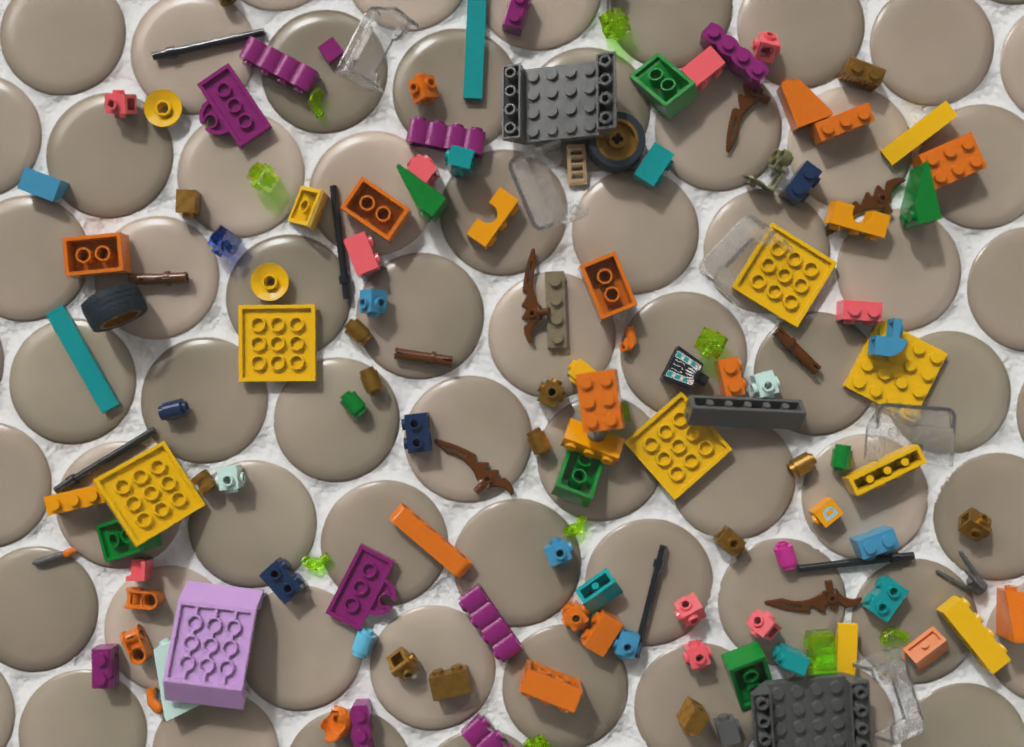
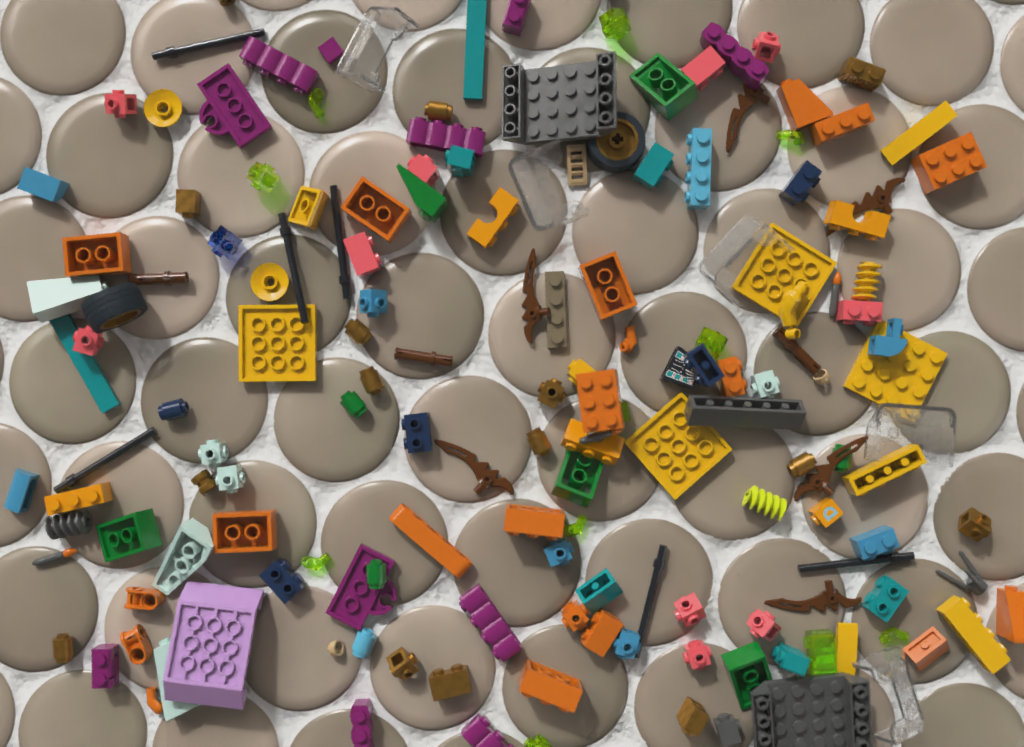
yellow plate [92,441,206,548] -> none
coral panel [126,558,153,581] -> none
orange hair [320,705,352,743] -> none
orange brick [408,73,440,104] -> none
pearl gold brick [713,525,746,557] -> none
olive piece [742,149,794,192] -> none
dark pink brick [773,540,797,571] -> none
green slope [899,161,942,230] -> none
none -> dark azure brick [4,468,39,513]
none -> light aqua slope [27,275,109,323]
none -> dark grey piece [45,510,92,540]
none -> pearl gold brick [52,633,74,663]
none -> coral brick [73,325,104,356]
none -> light aqua wedge [152,518,214,596]
none -> light aqua brick [198,439,228,467]
none -> orange brick [212,509,278,553]
none -> black bar [278,213,309,324]
none -> tan hinge [327,640,344,656]
none -> green brick [366,559,386,589]
none -> pearl gold brick [424,100,453,122]
none -> orange brick [504,503,565,540]
none -> dark grey piece [579,428,623,444]
none -> dark blue brick [683,343,725,387]
none -> medium azure brick [684,128,712,210]
none -> neon yellow piece [742,485,787,521]
none -> clear neon green arm [776,130,805,145]
none -> yellow arm [779,281,809,340]
none -> reddish brown piece [794,436,869,501]
none -> tan hinge [813,369,830,386]
none -> dark grey piece [829,271,842,318]
none -> yellow piece [851,262,883,302]

